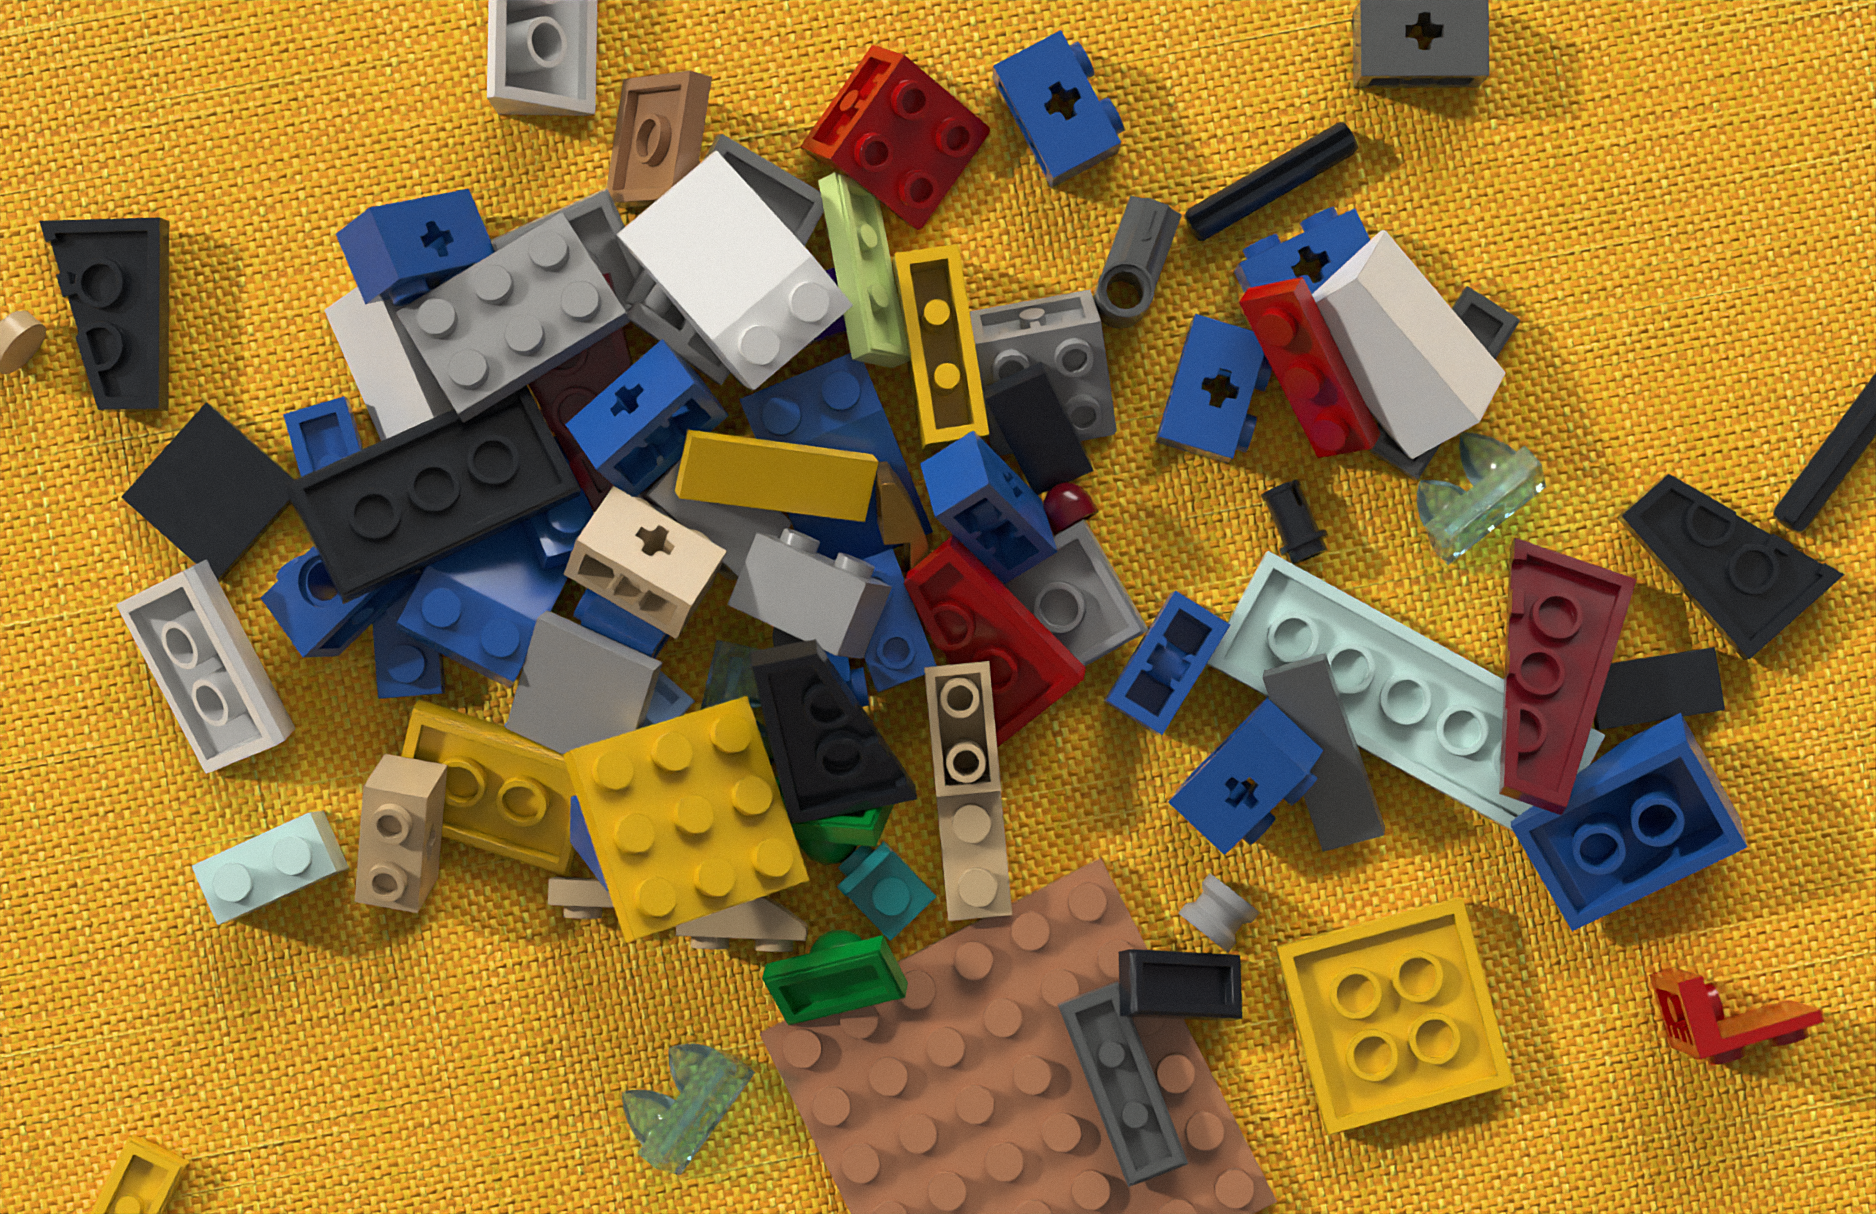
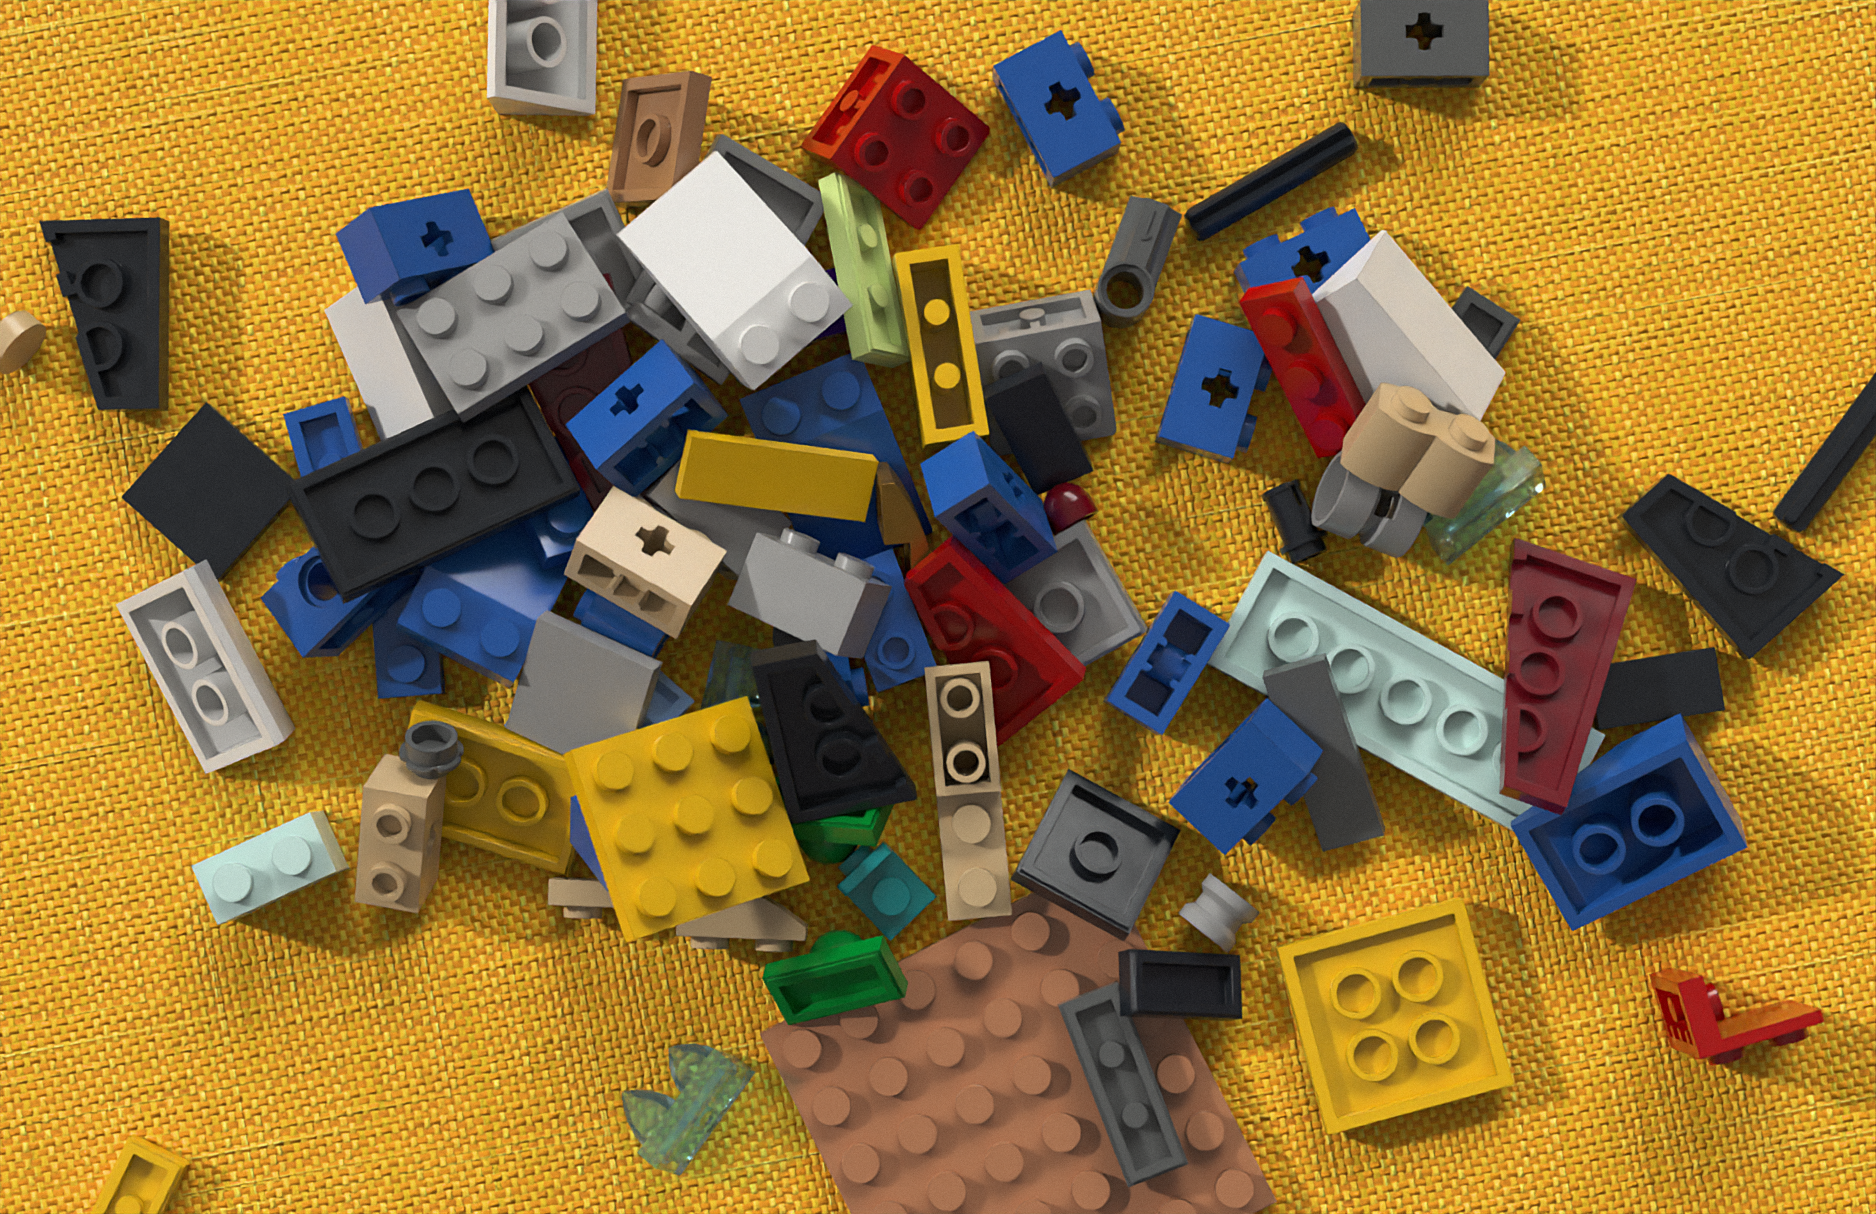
none -> dark grey plate [399,721,464,779]
none -> black tile [1010,769,1181,942]
none -> light grey wheel [1311,451,1427,559]
none -> tan brick [1340,382,1496,519]

